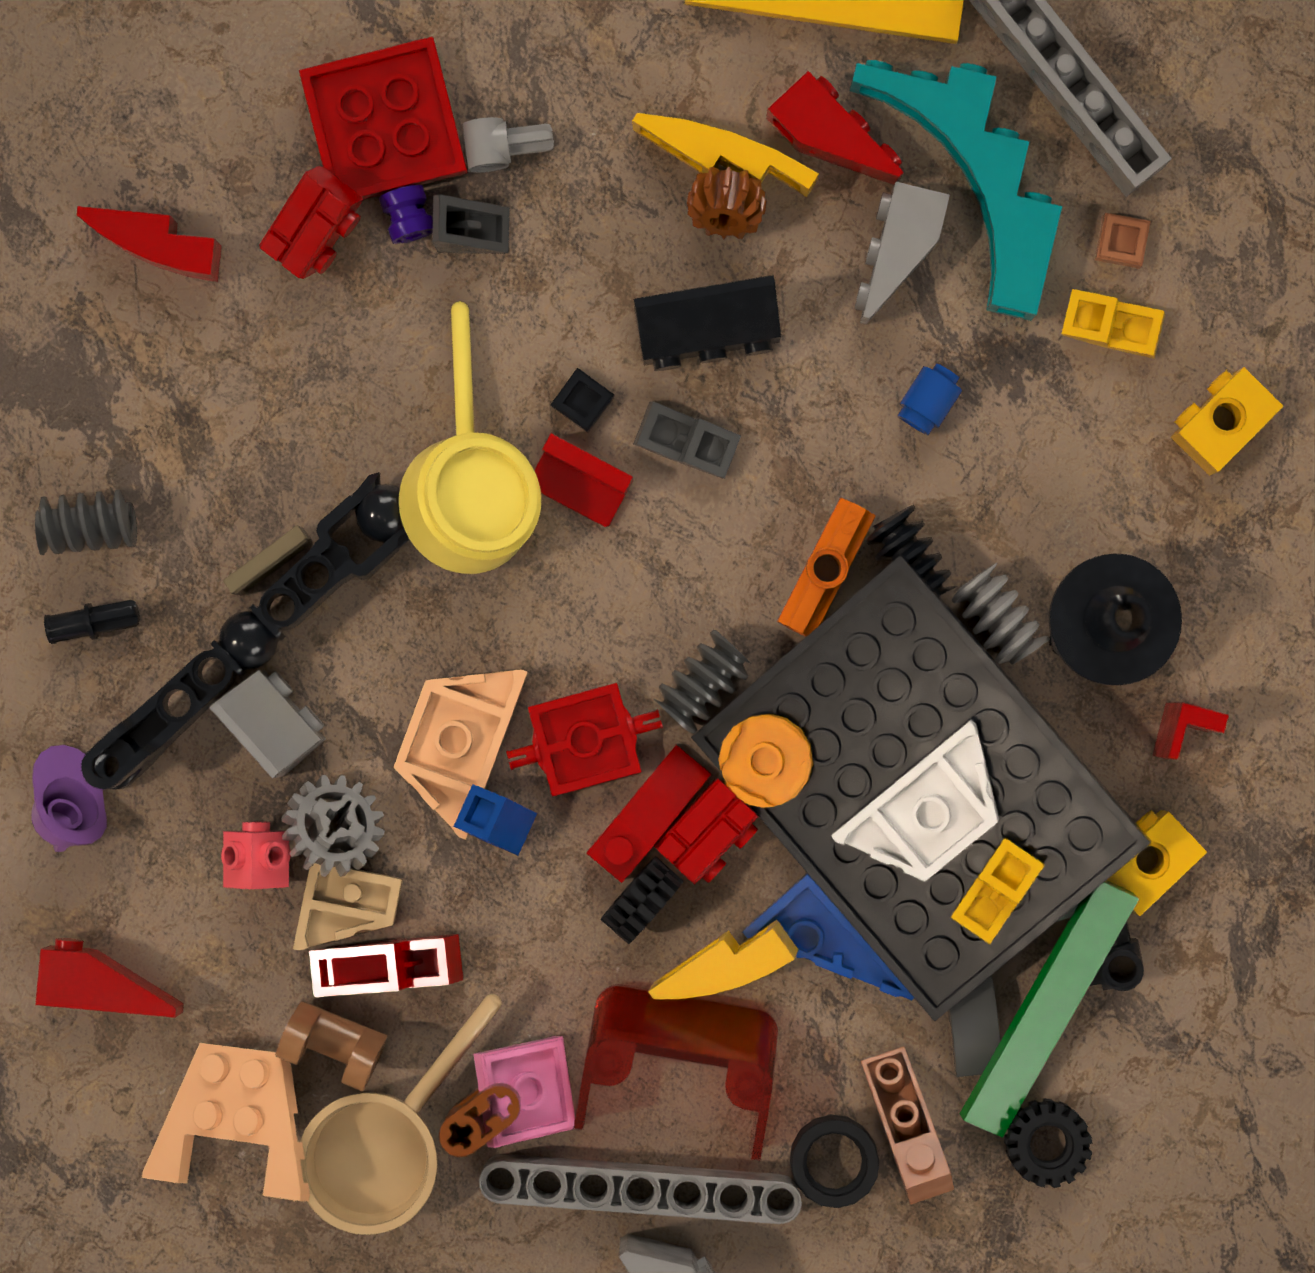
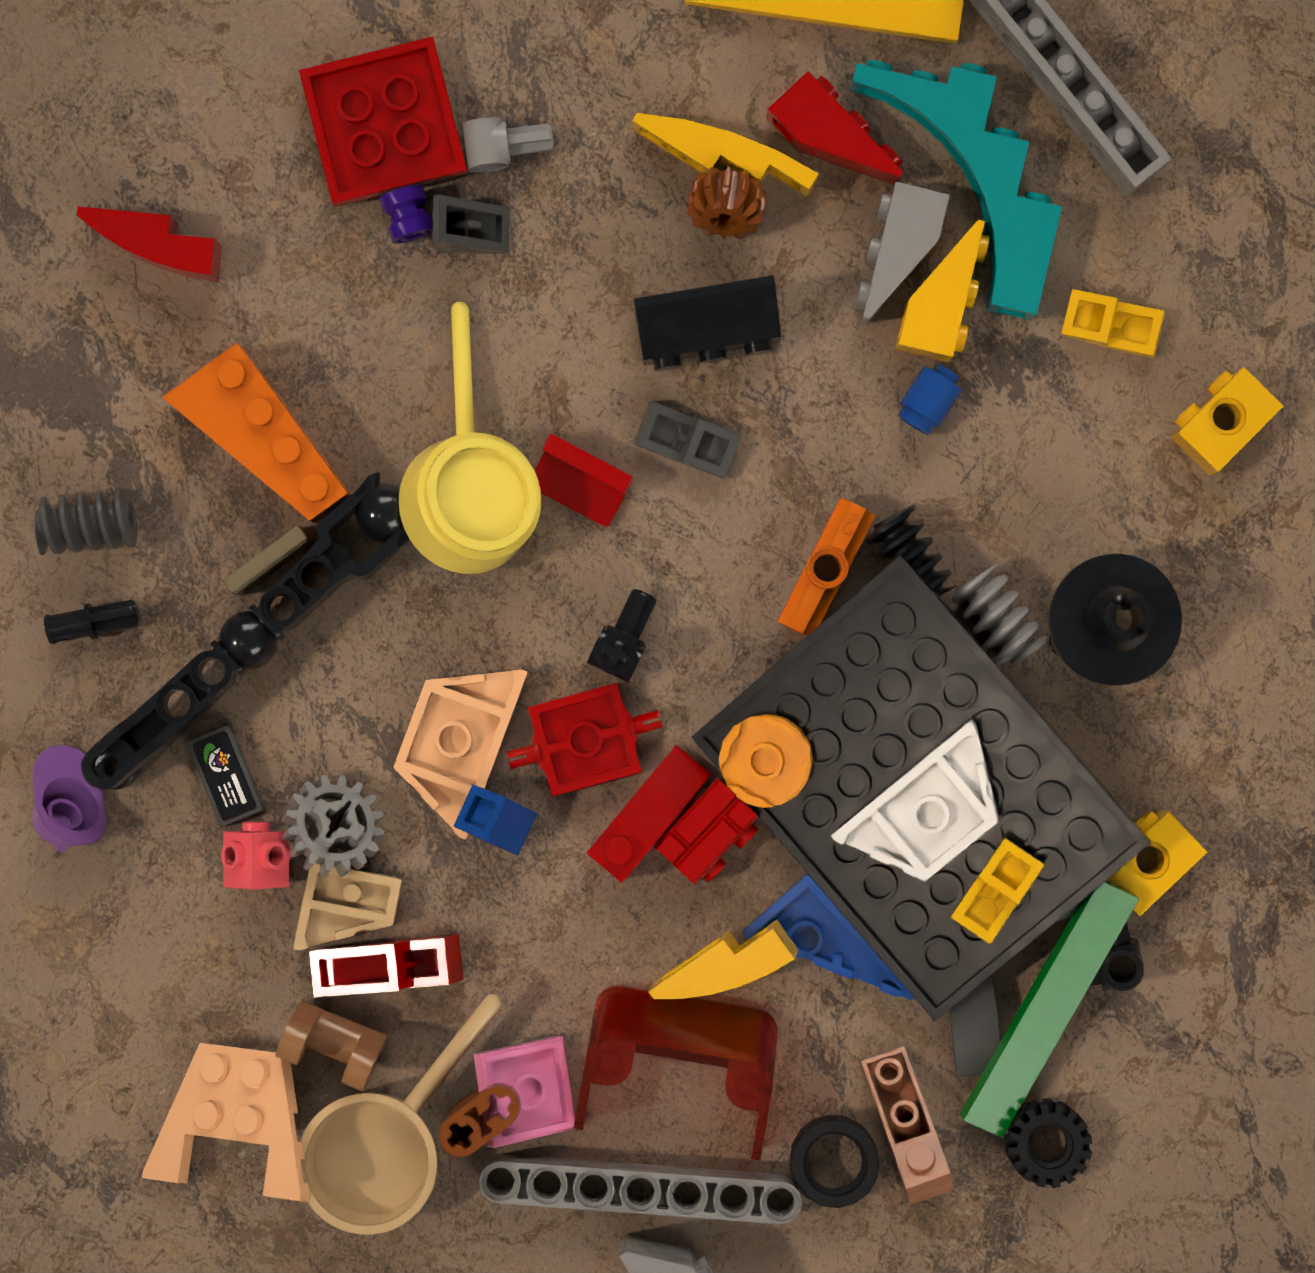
red slope [35,938,184,1018] -> none
light grey slope [209,670,326,778] -> none
red brick [259,166,363,279] -> none
black tile [550,368,615,433] -> none
black tyre [600,856,684,944] -> none
dark grey piece [654,629,751,734] -> none
nougat tile [1095,213,1151,269] -> none
red panel [1153,703,1229,760] -> none
none -> orange wedge [162,342,352,524]
none -> tile [186,724,265,828]
none -> black axle [587,589,656,683]
none -> yellow slope [895,220,990,362]

